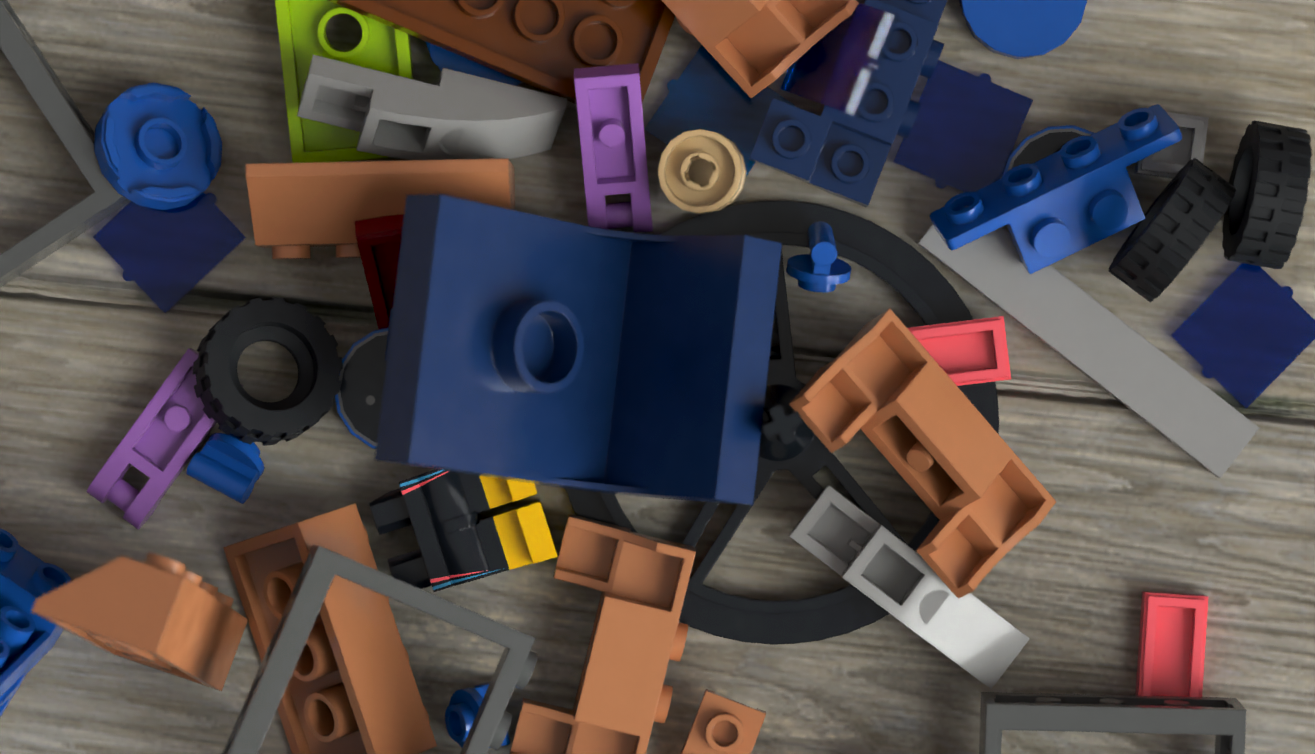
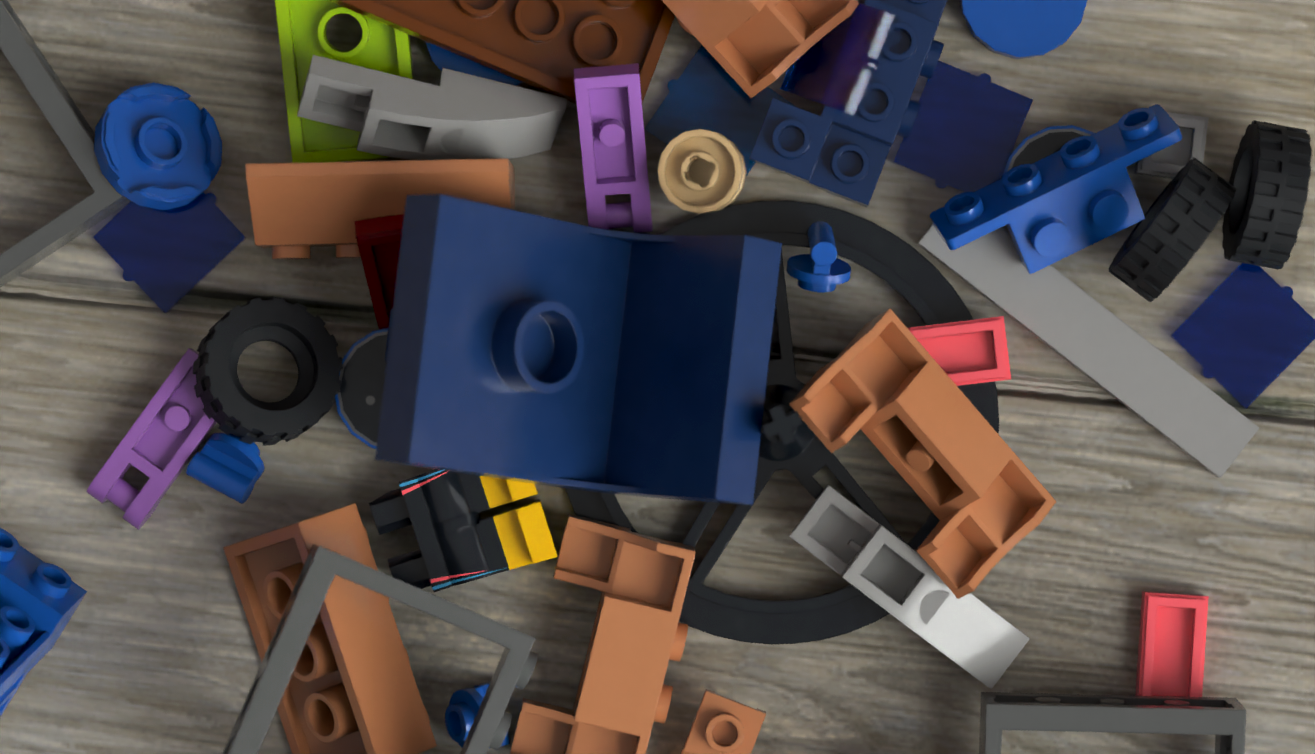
nougat slope [31,552,248,691] -> none

